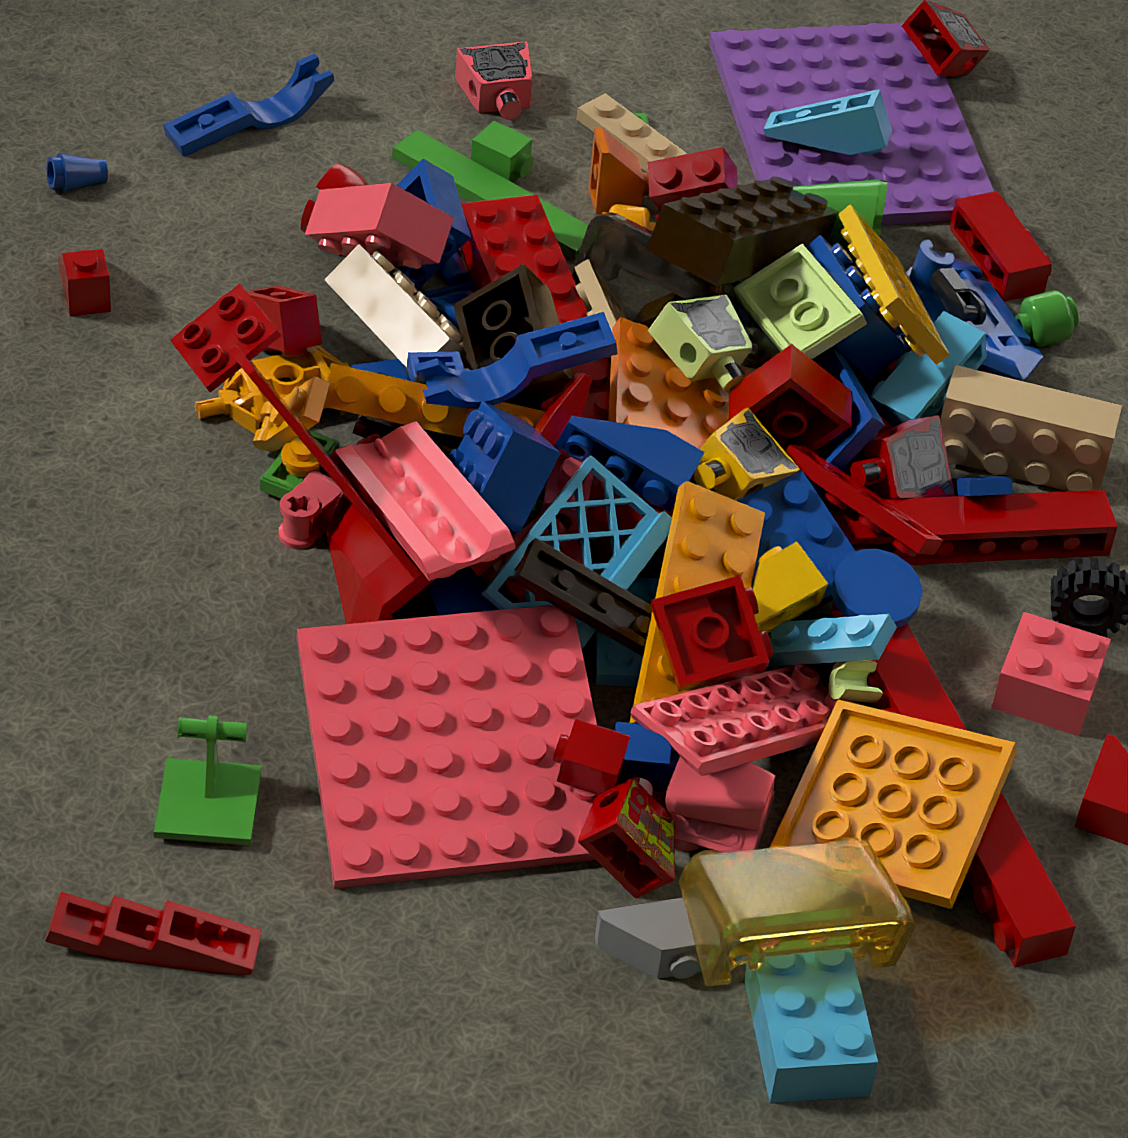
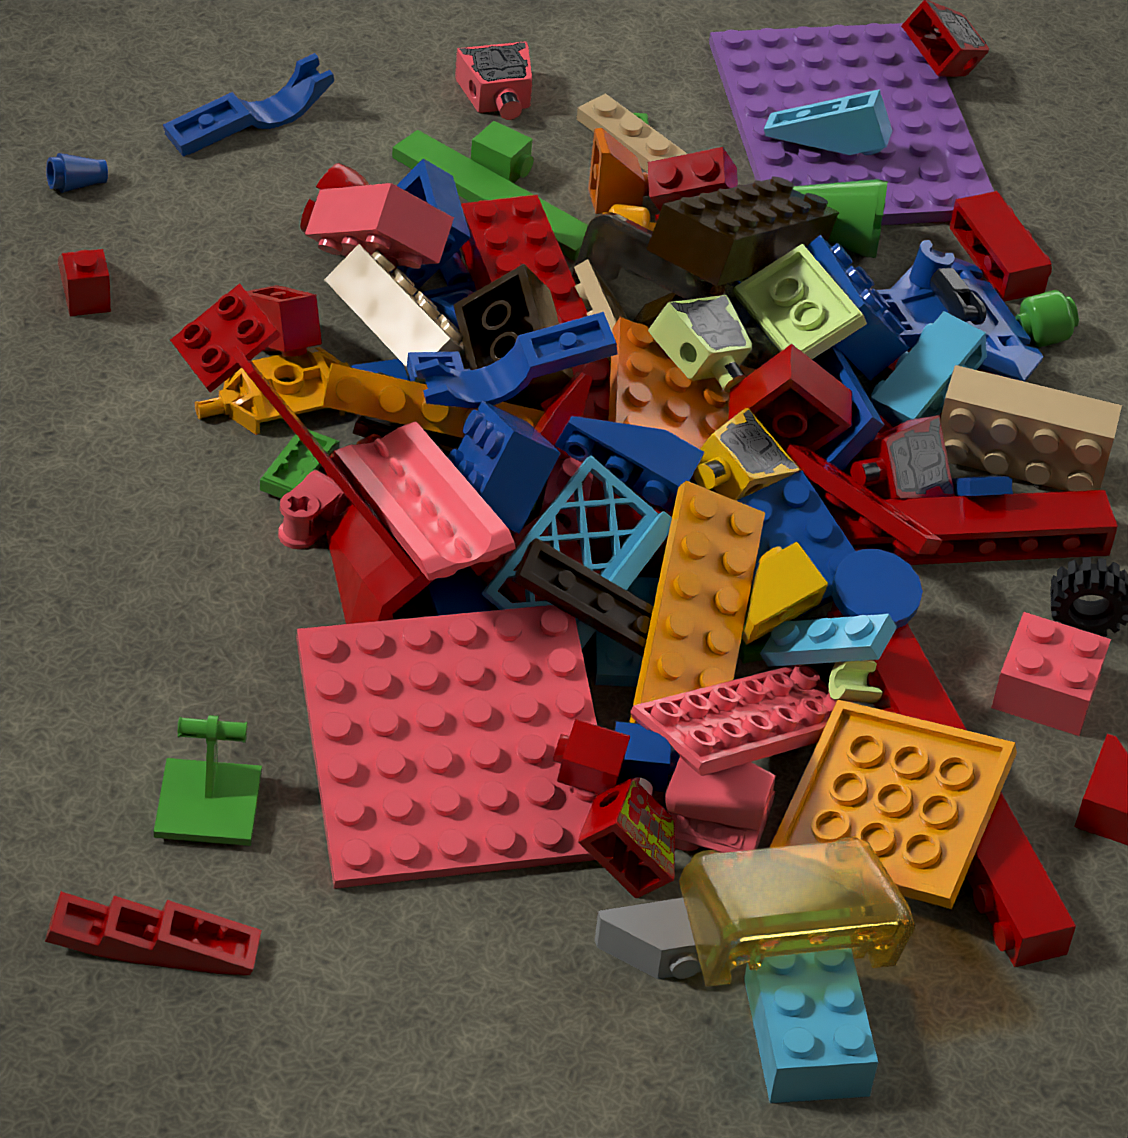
light orange plate [252,376,330,452] -> none
light orange plate [281,438,324,477] -> none
red plate [650,575,773,692] -> none
yellow plate [838,204,950,365] -> none

